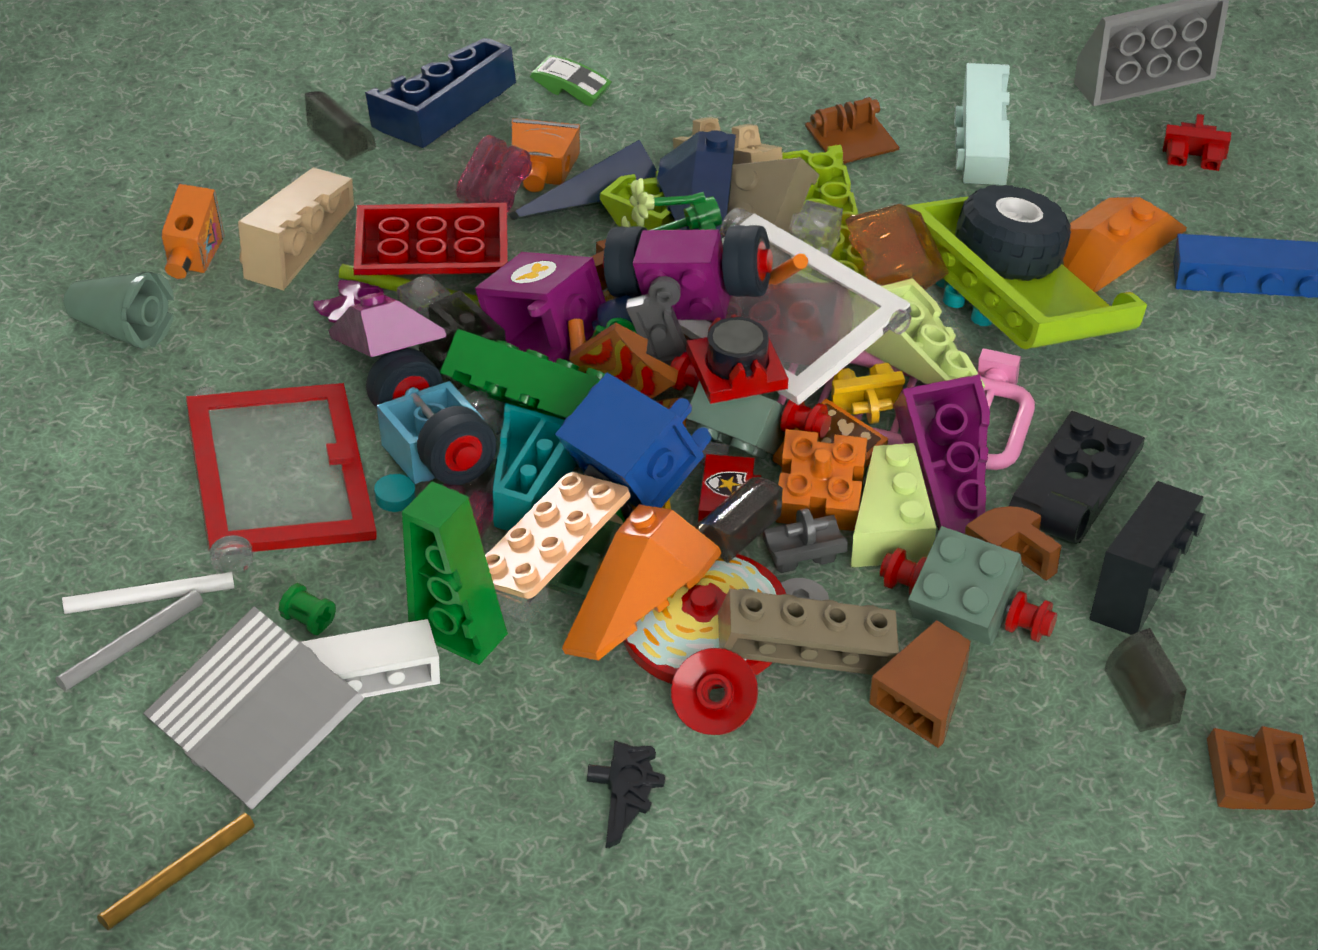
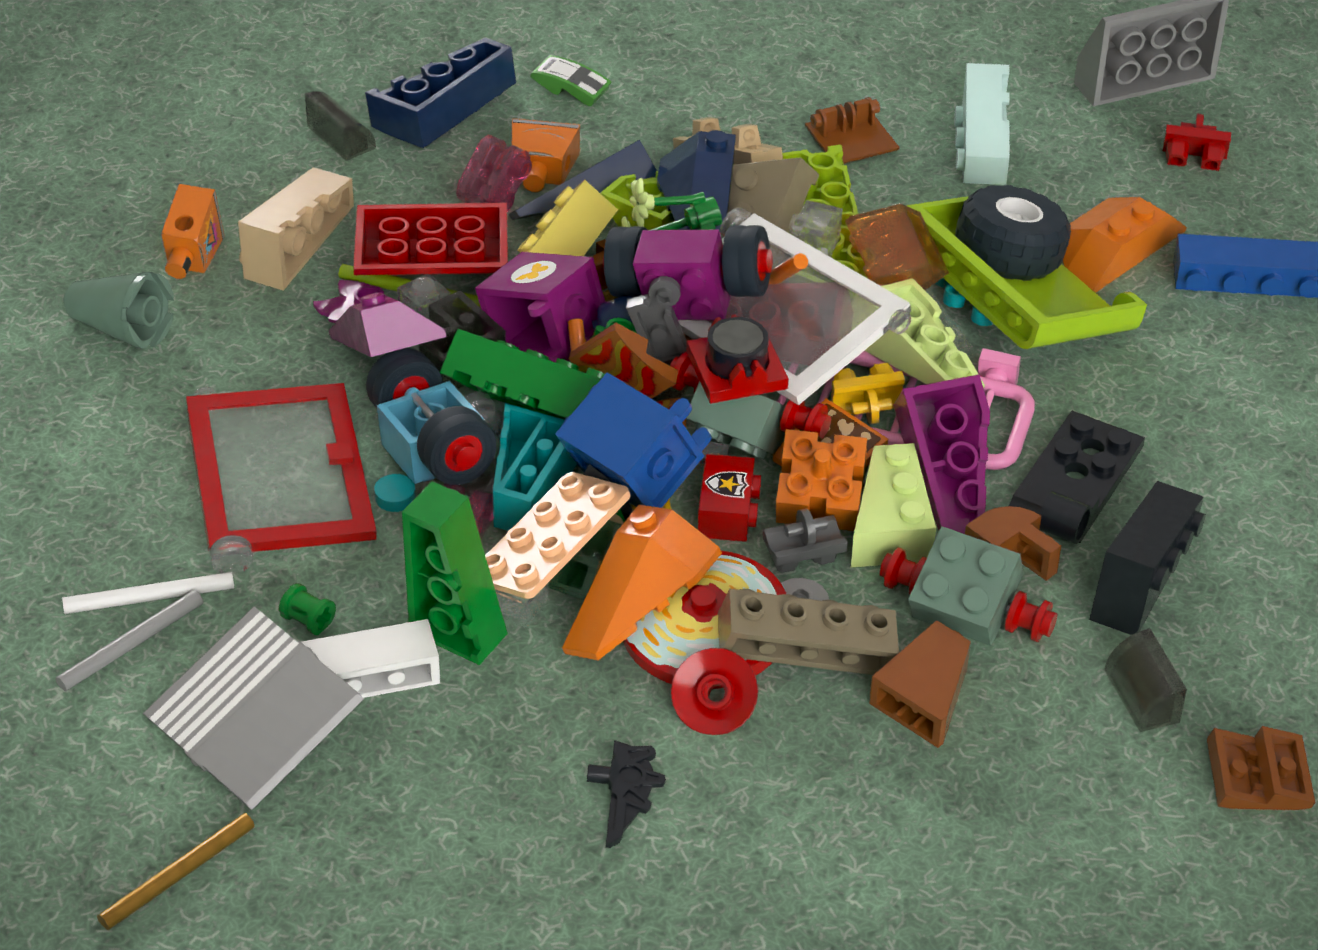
clear smoke brick [694,477,783,563] -> none
none -> light yellow wedge [517,180,618,256]

